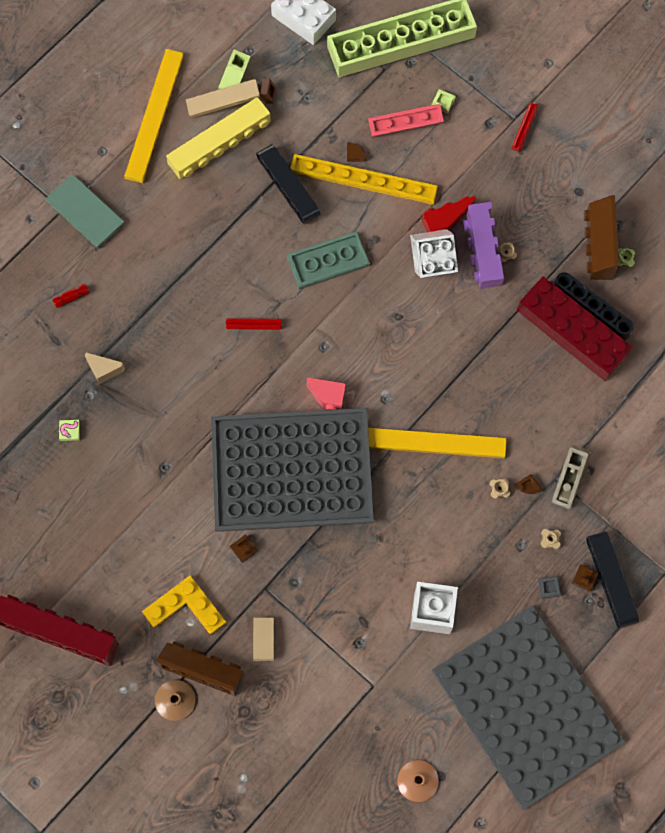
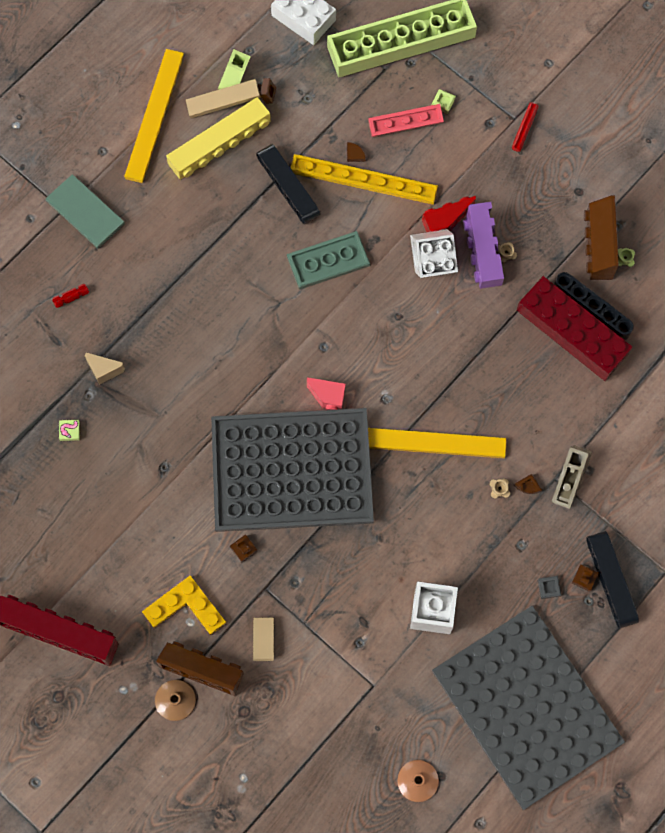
red axle [225,318,282,330] -> none
tan plate [541,529,561,549] -> none

